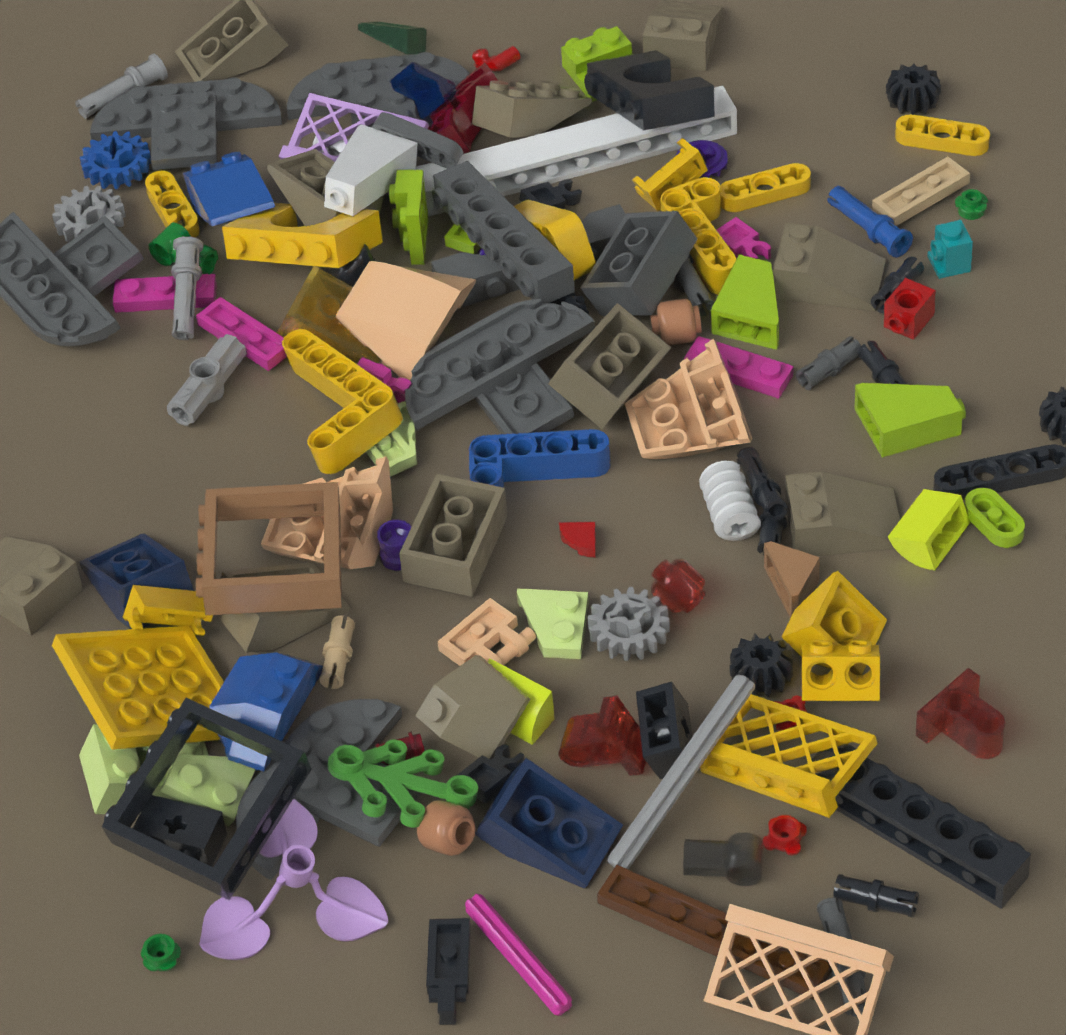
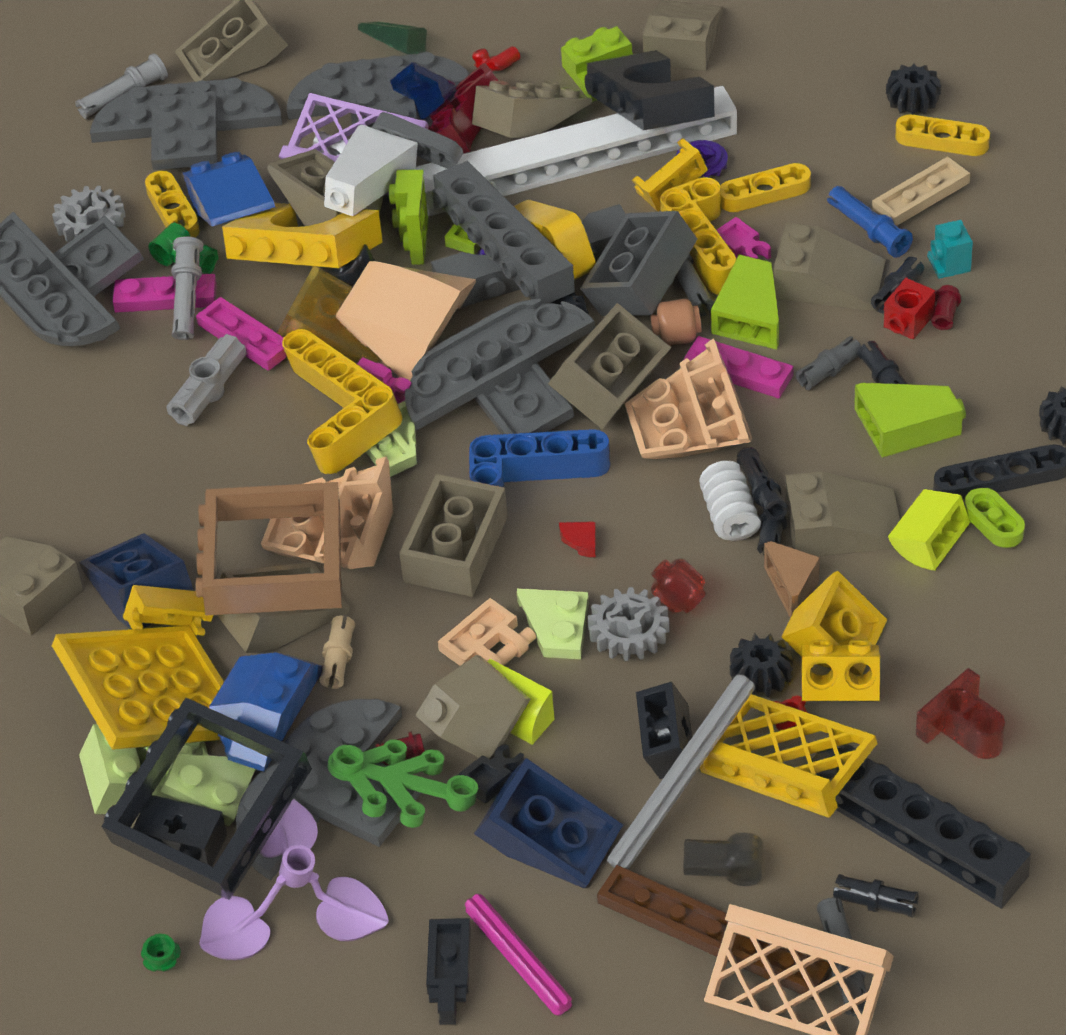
blue gear [80,131,152,190] -> none
dark purple wheel [377,519,412,571] -> none
nougat head [416,800,476,856] -> none
black plate [519,179,582,209] -> none
clear red tile [558,695,646,776] -> none
red plate [762,815,807,856] -> none
green plate [955,189,988,220] -> none
none -> dark red pin [931,285,962,330]

